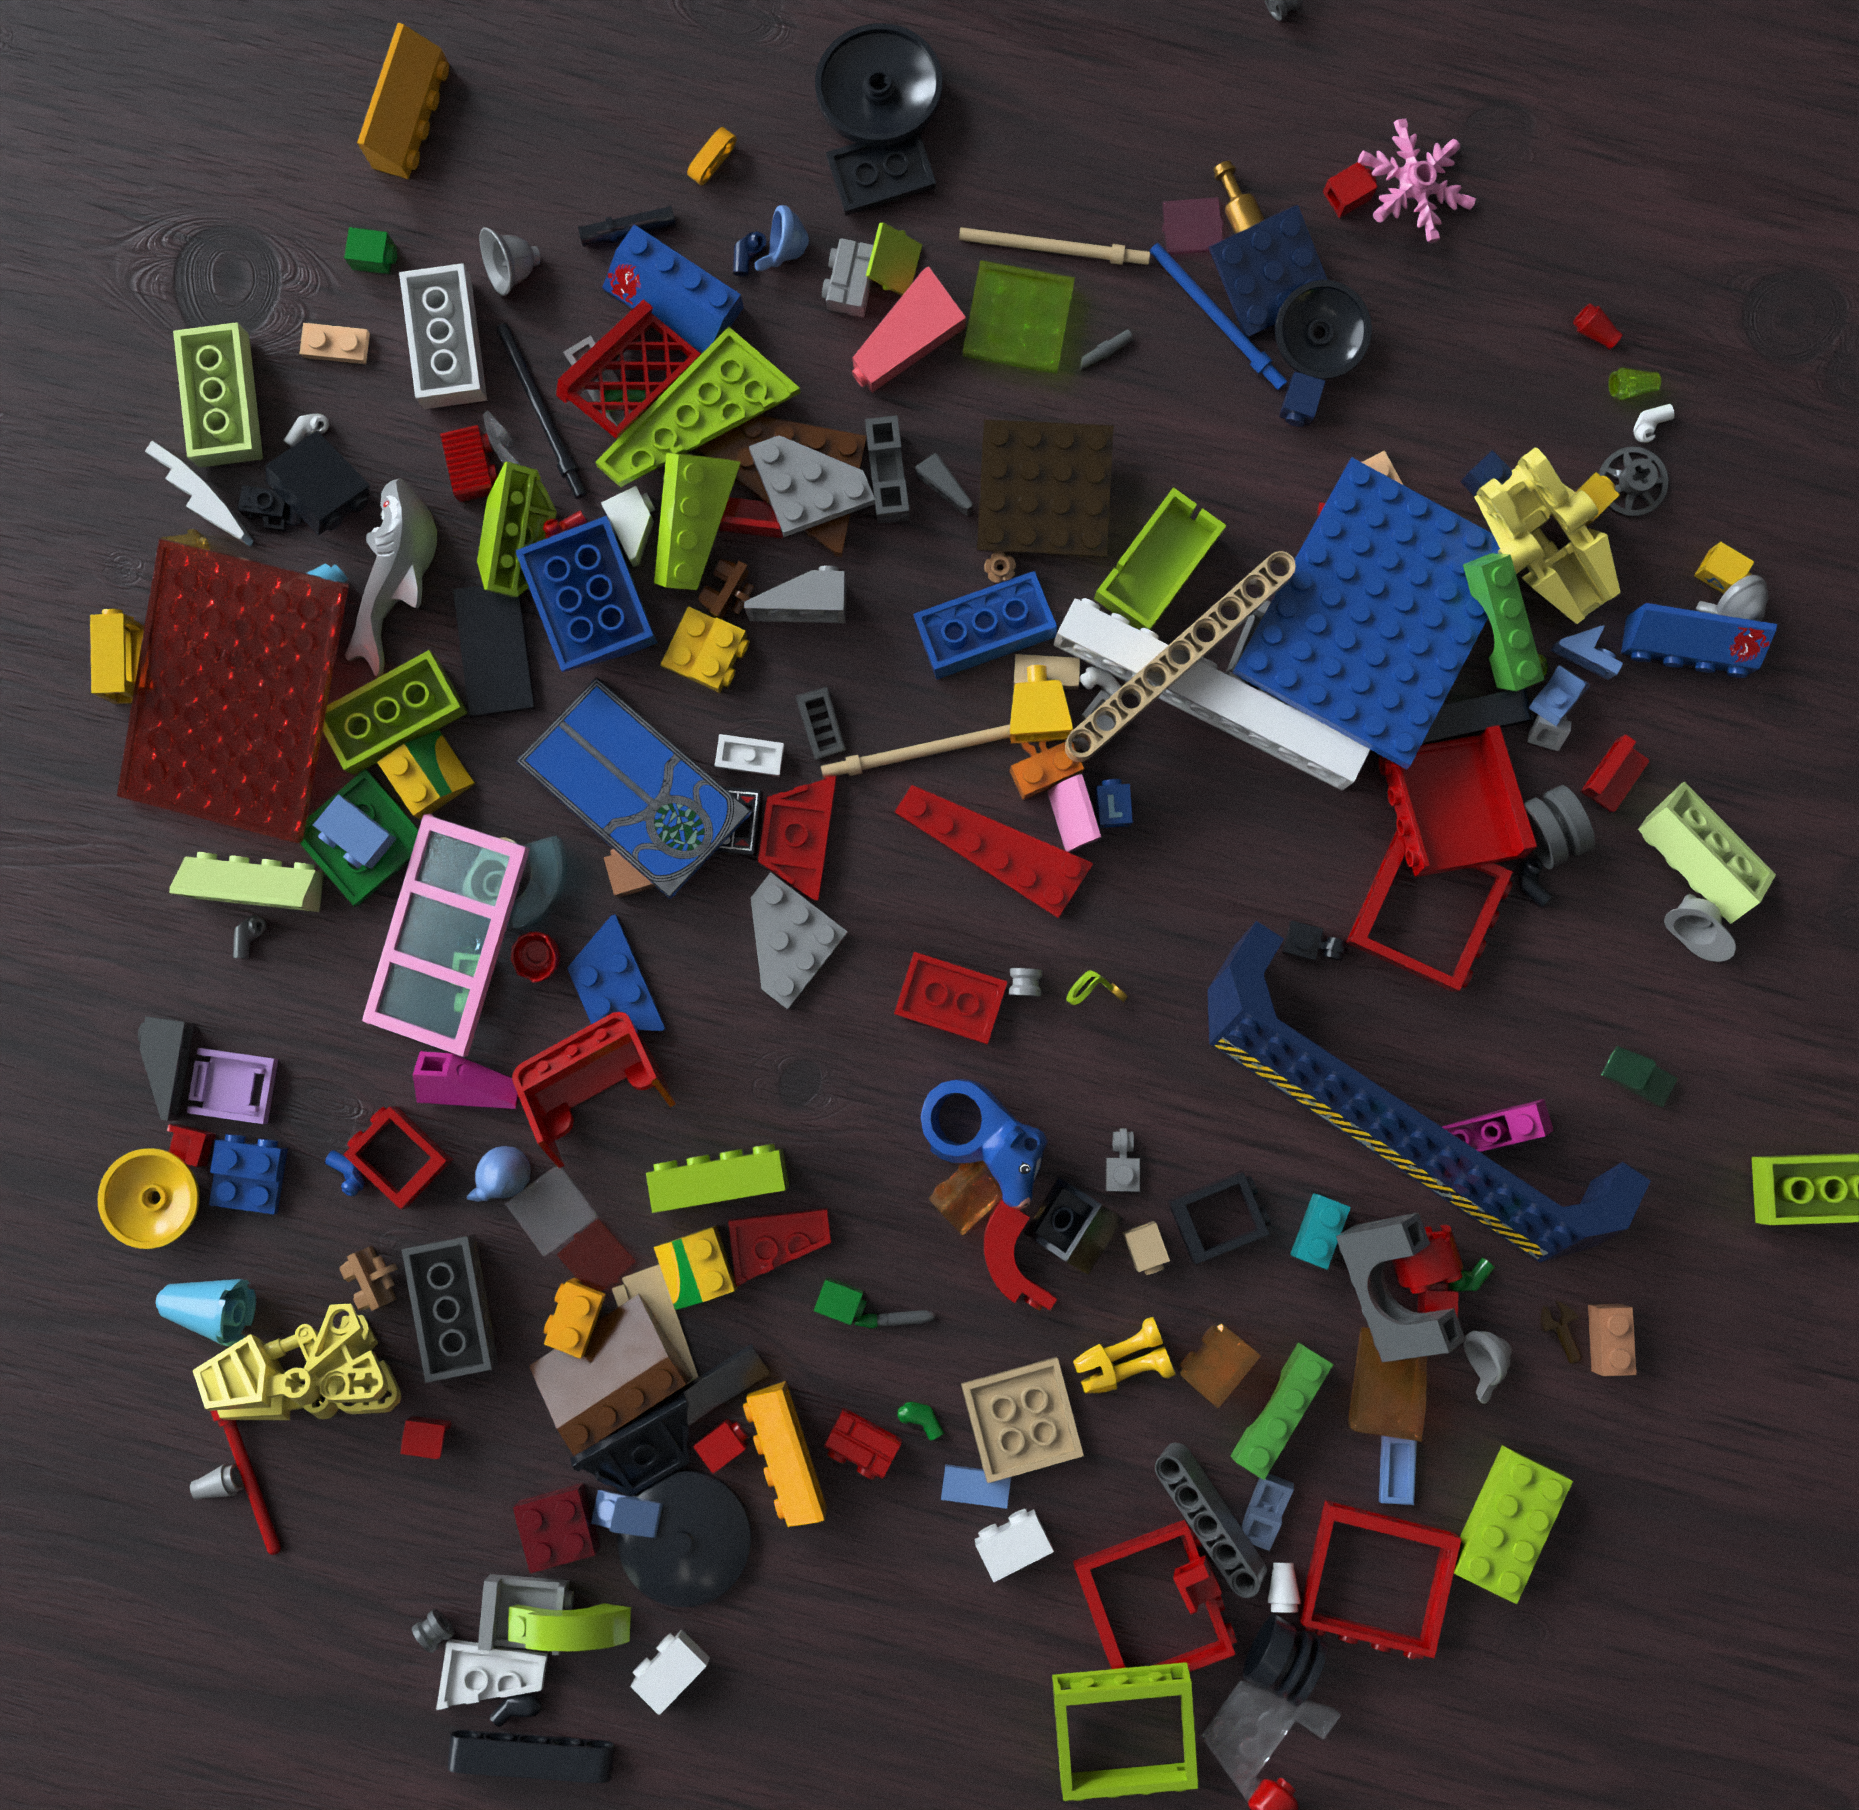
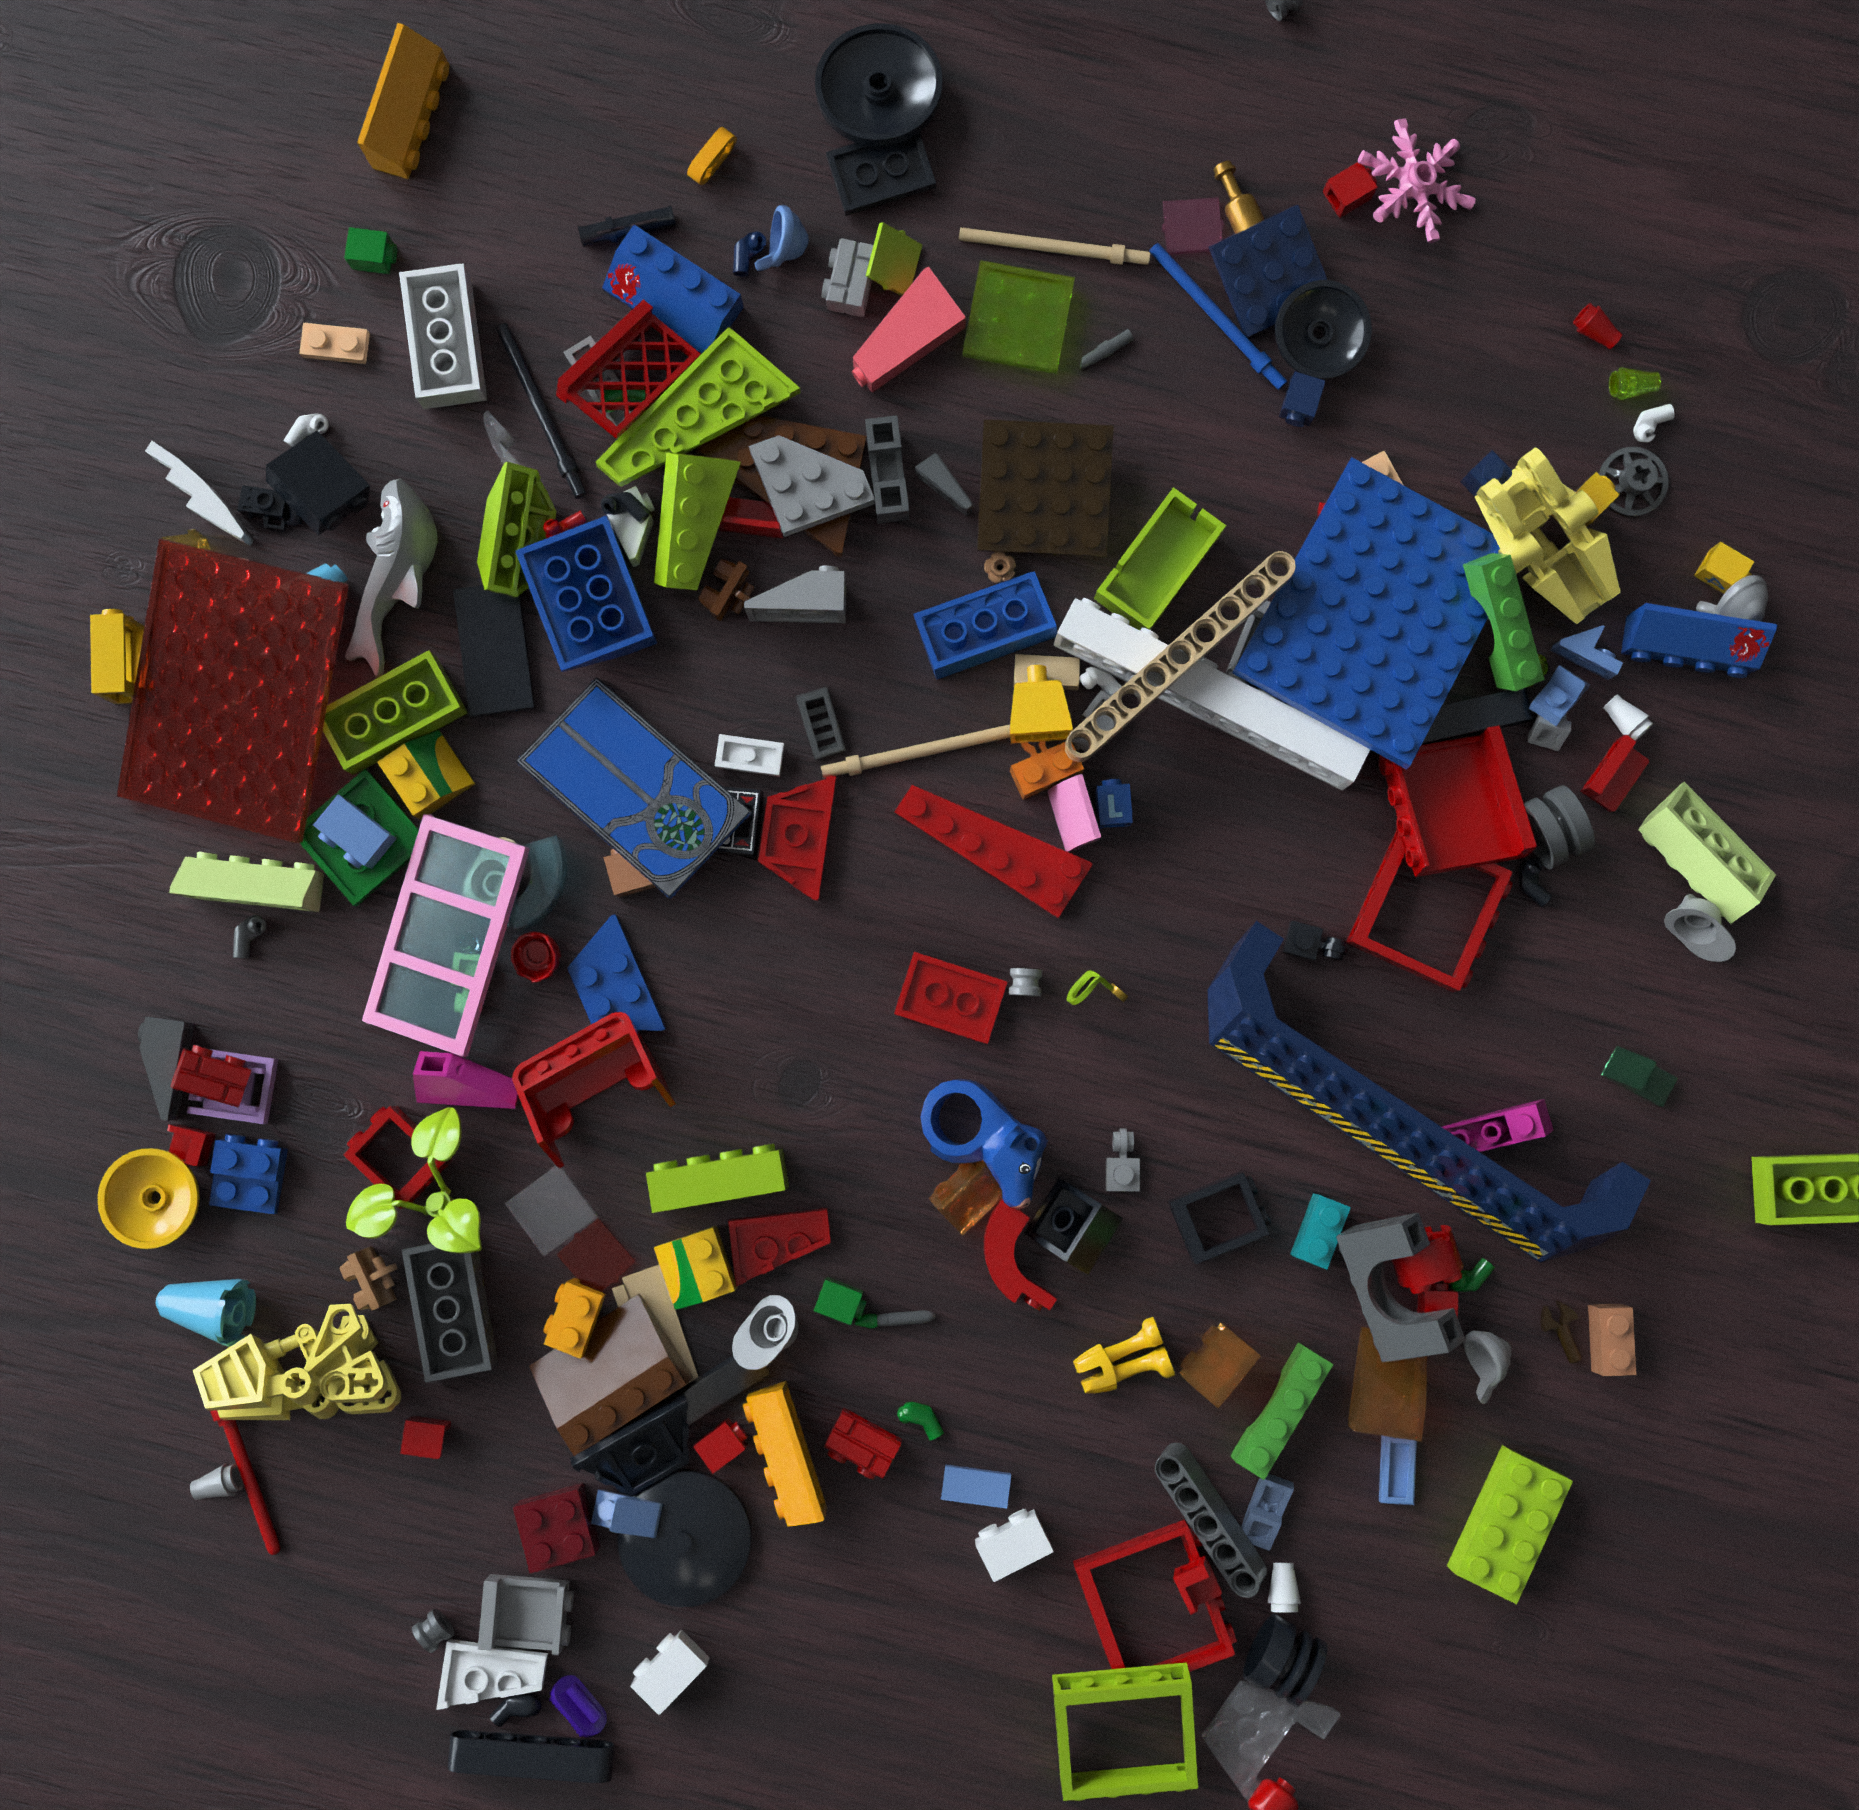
yellowish green brick [173,322,263,468] -> none
blue arm [325,1150,365,1197] -> none
red brick [440,425,499,502] -> none
medium blue hat [466,1146,531,1202] -> none
light grey hat [479,227,540,296] -> none
lime arch [508,1603,631,1651] -> none
yellow plate [661,606,750,693] -> none
light grey plate [751,872,848,1009] -> none
tan plate [961,1357,1084,1483] -> none
tan brick [1122,1221,1170,1275] -> none
red window [1298,1500,1461,1660] -> none
none -> red brick [170,1045,251,1108]
none -> lime plant [346,1107,481,1253]
none -> dark purple piece [549,1675,607,1738]
none -> black arm [600,492,651,524]
none -> piece [732,1295,799,1370]
none -> white cone [1603,694,1653,741]

